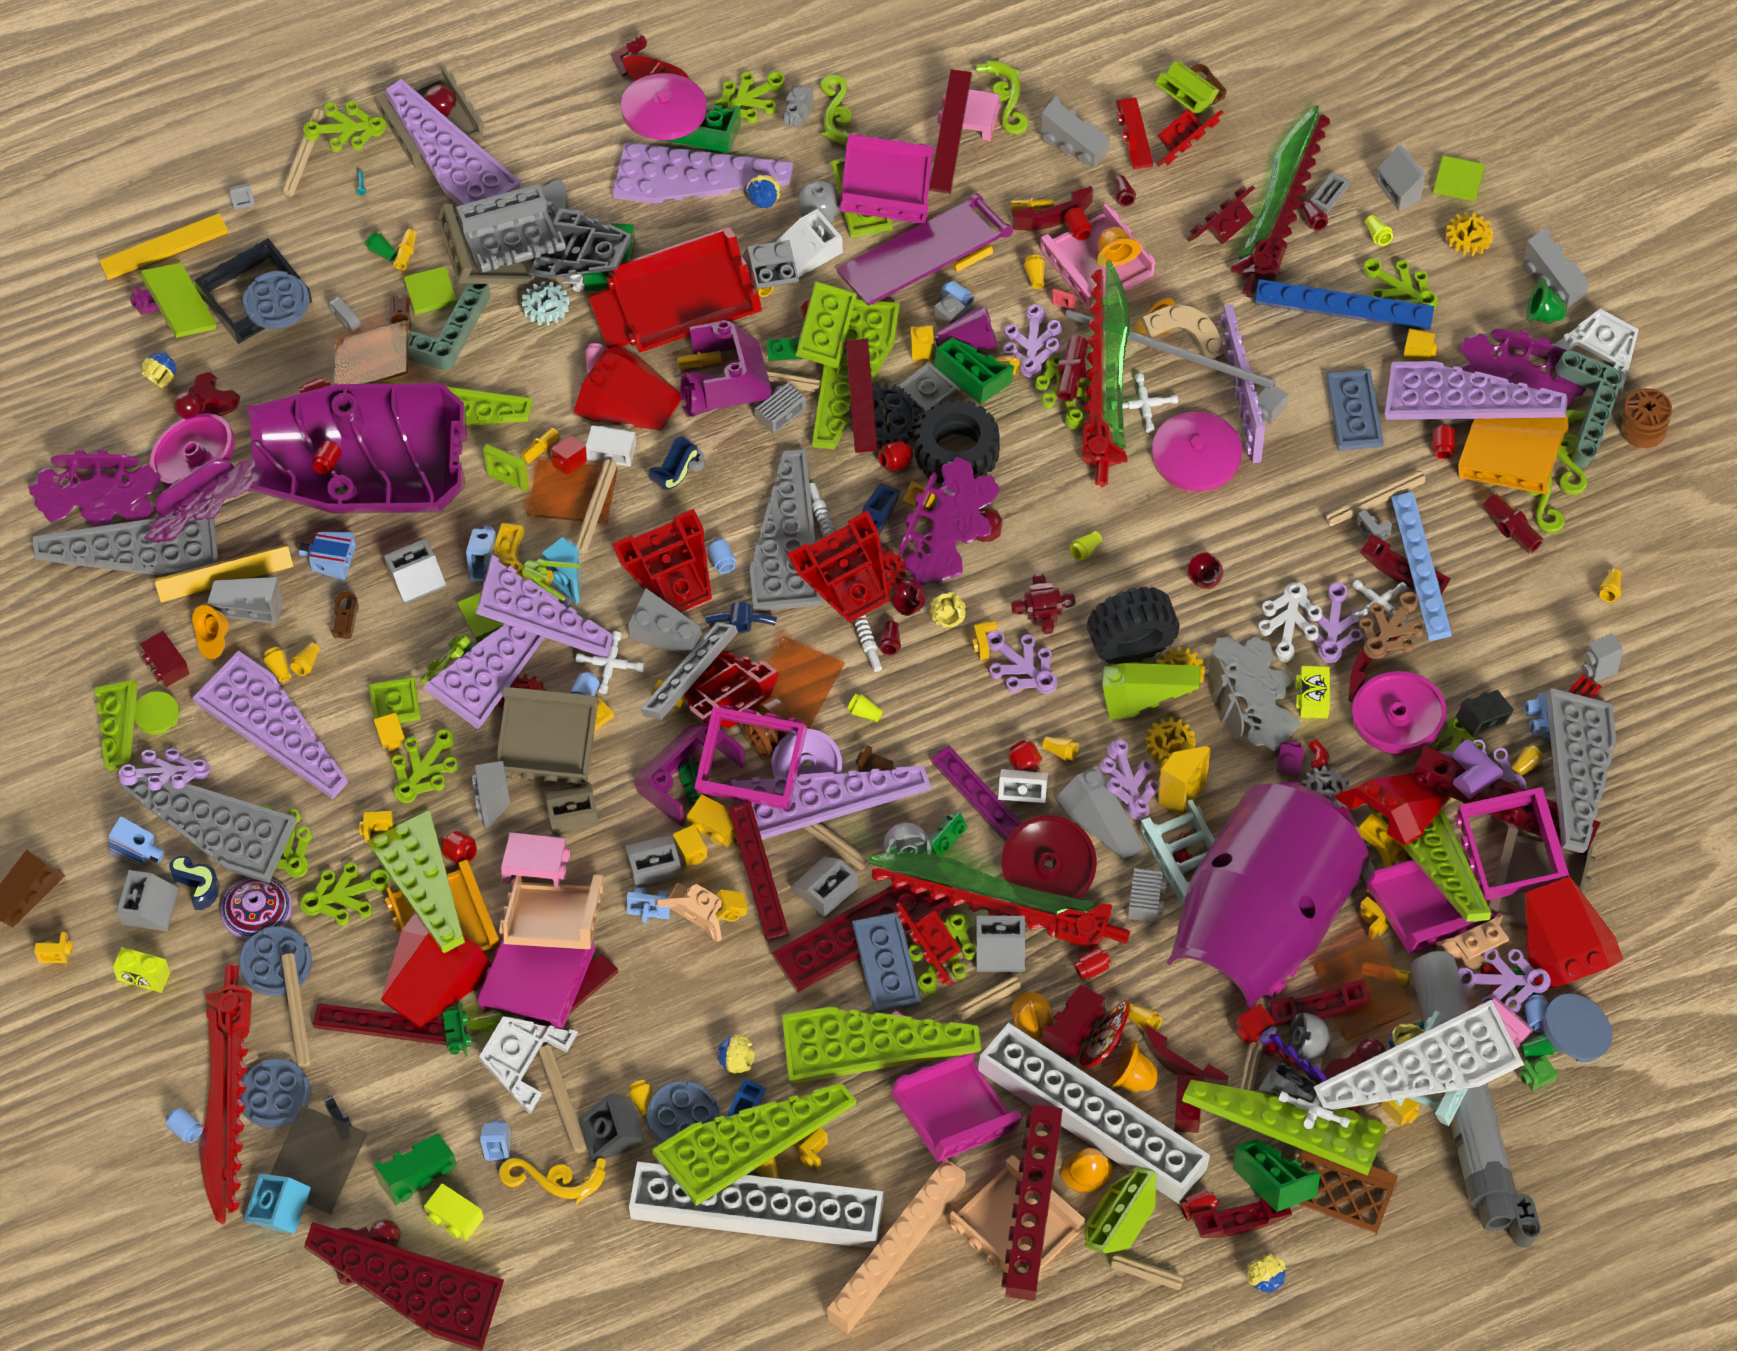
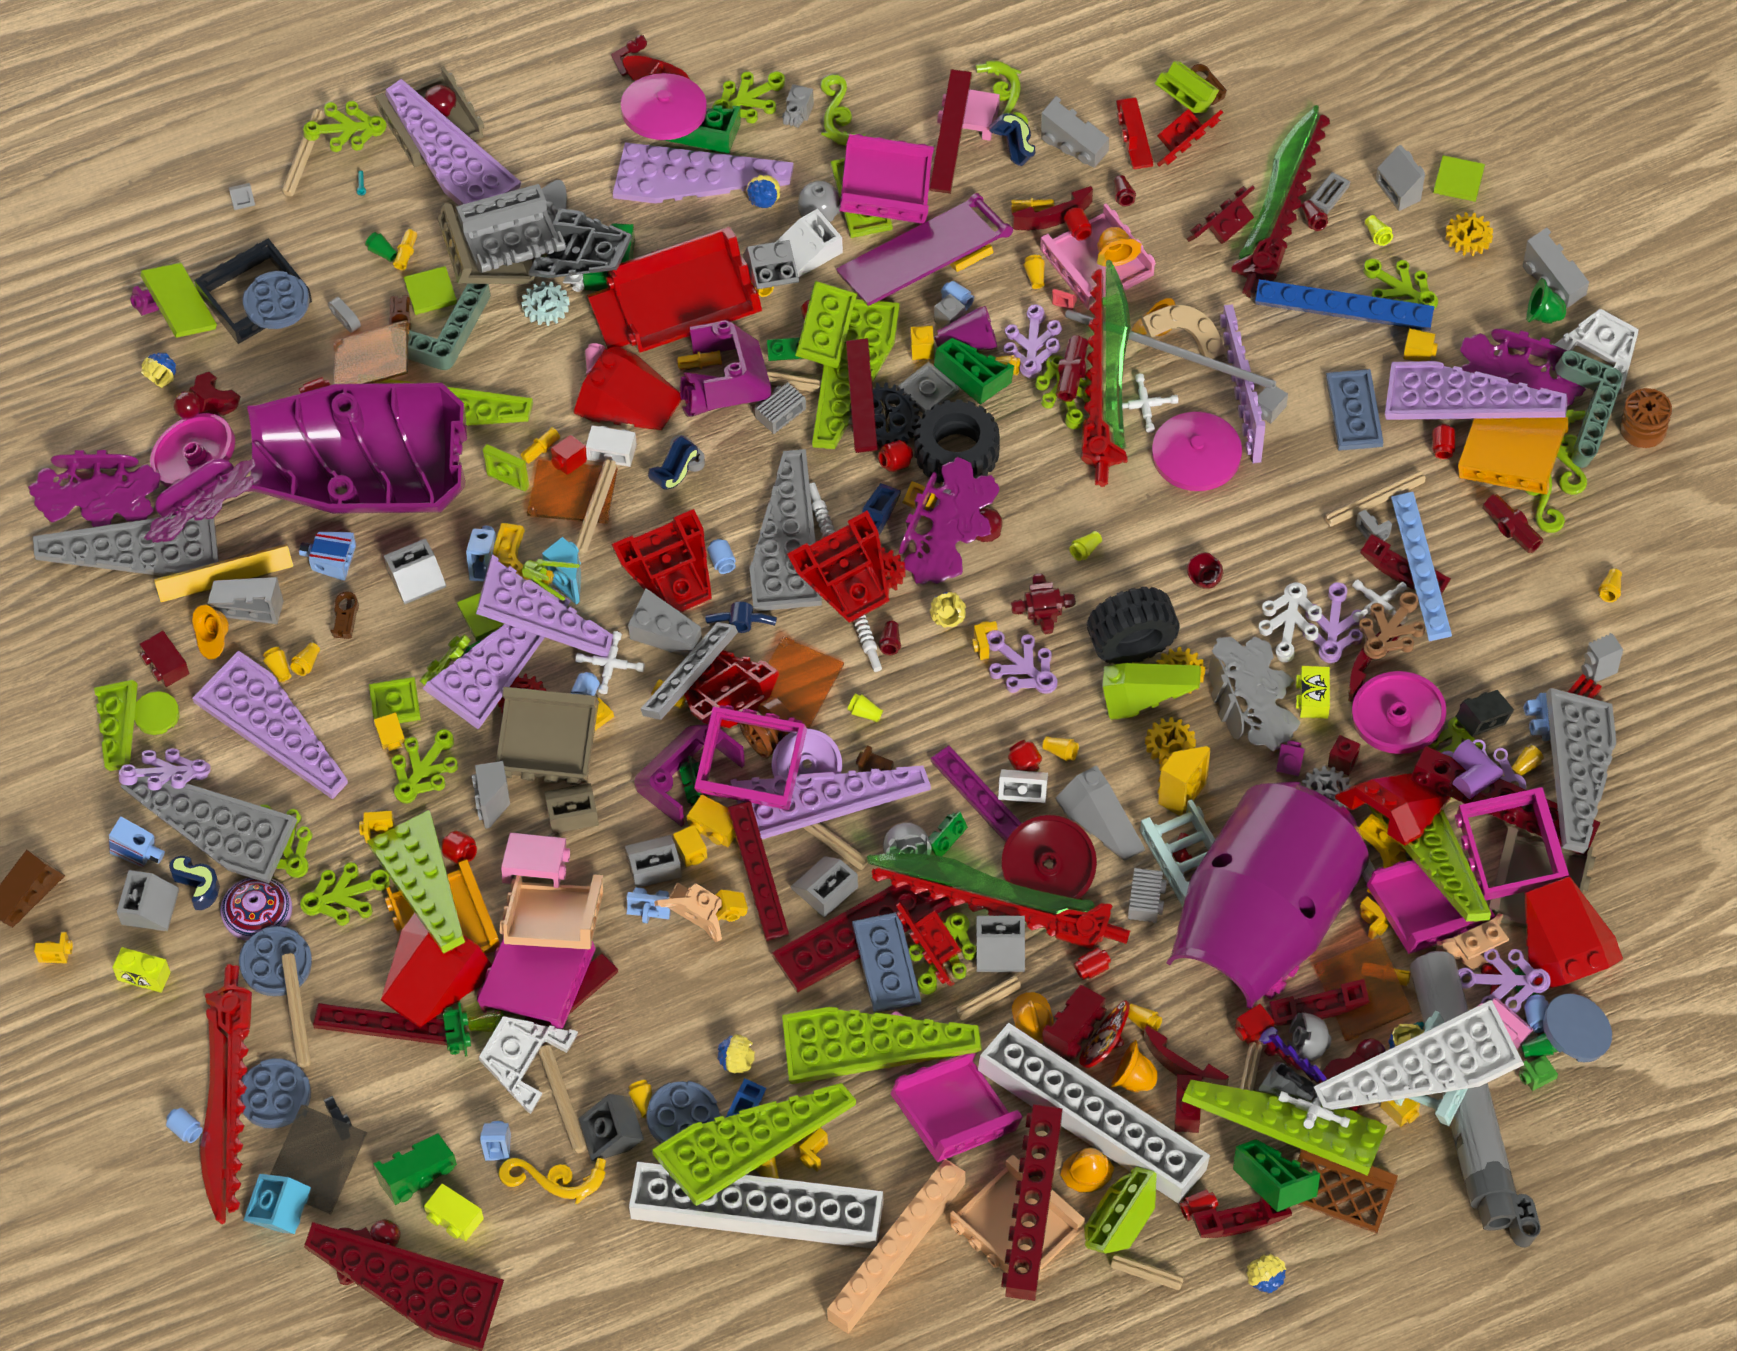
yellow tile [99,213,229,280] -> none
red brick [312,441,342,475] -> none
dark red hair [891,579,926,616] -> none
lavender plant [1099,739,1160,820] -> none
red arm [1308,739,1329,771] -> none
none -> dark blue animal [989,113,1036,166]
none -> dark red brick [1328,735,1361,776]

